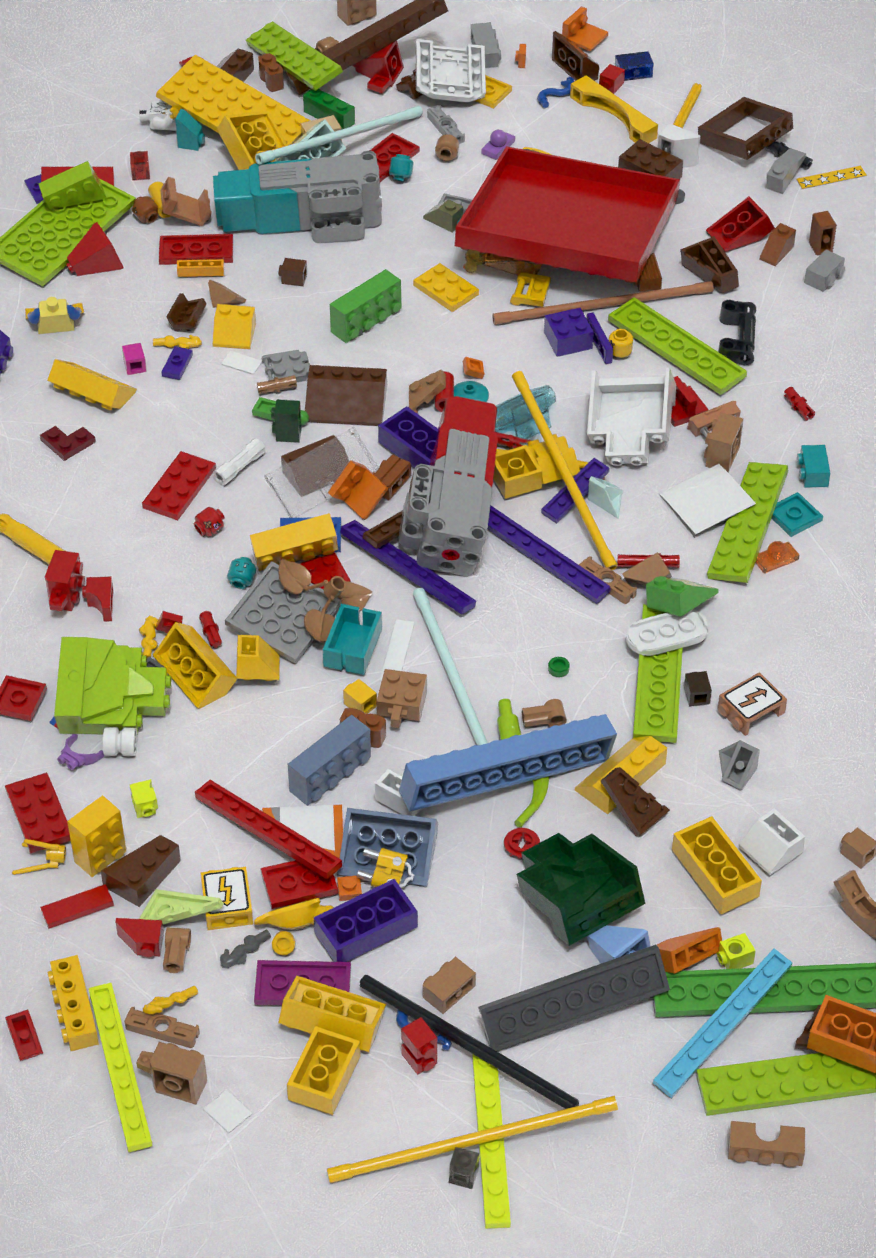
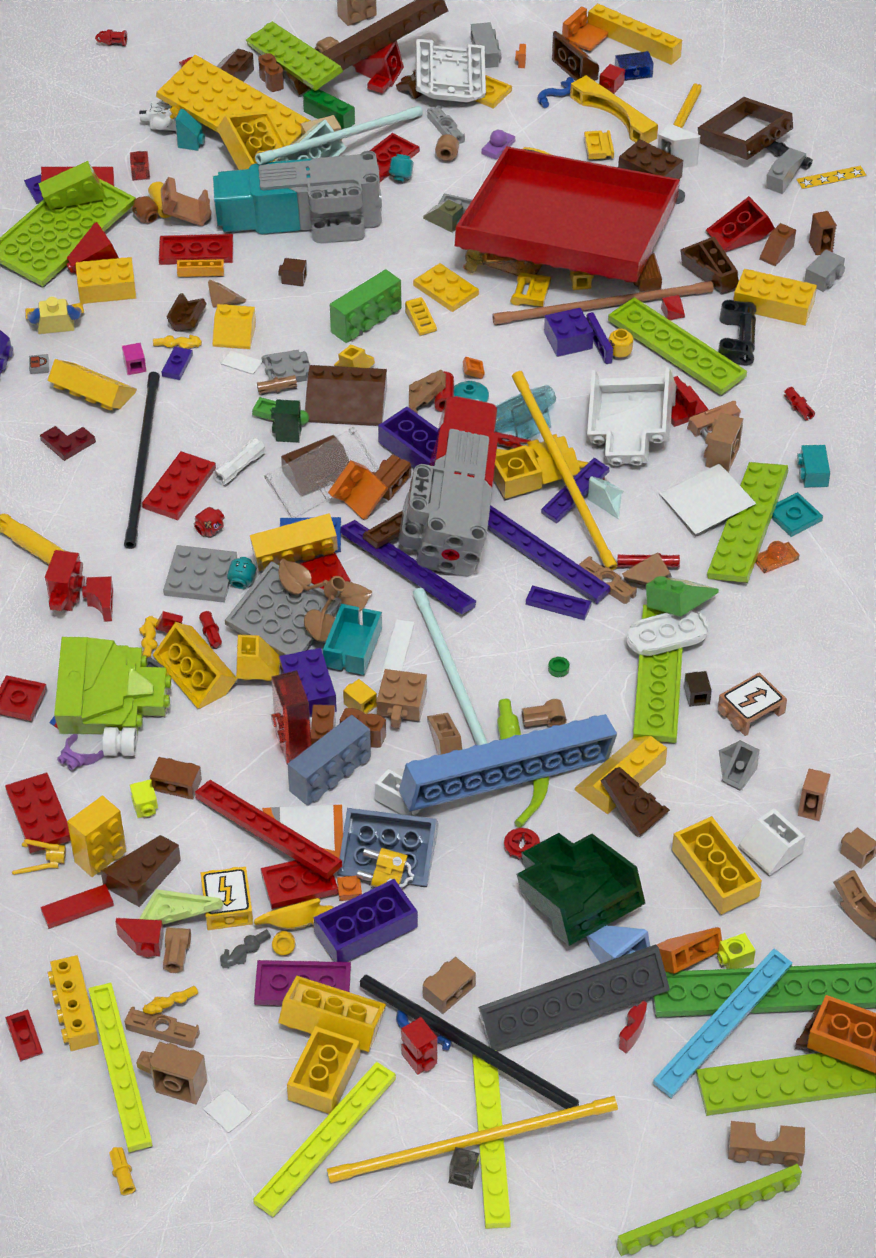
none -> light grey tile [29,354,49,374]
none -> yellow brick [76,257,136,304]
none -> red piece [95,29,128,46]
none -> yellow axle [109,1147,136,1195]
none -> black piece [124,372,160,549]
none -> dark orange brick [150,757,202,800]
none -> light grey plate [163,545,237,603]
none -> neon yellow plate [253,1062,396,1217]
none -> clear red brick [271,671,311,764]
none -> dark purple brick [279,648,337,720]
none -> dark orange brick [310,705,336,746]
none -> yellow brick [334,344,375,368]
none -> yellow slope [405,297,437,335]
none -> medium nougat slope [427,713,462,755]
none -> dark purple tile [525,585,592,621]
none -> yellow brick [570,271,594,290]
none -> yellow plate [584,130,614,159]
none -> yellow brick [587,3,682,65]
none -> lime plate [617,1164,802,1256]
none -> red slope [619,1000,647,1053]
none -> red slope [661,295,685,320]
none -> yellow brick [733,269,817,326]
none -> nougat brick [798,768,831,822]

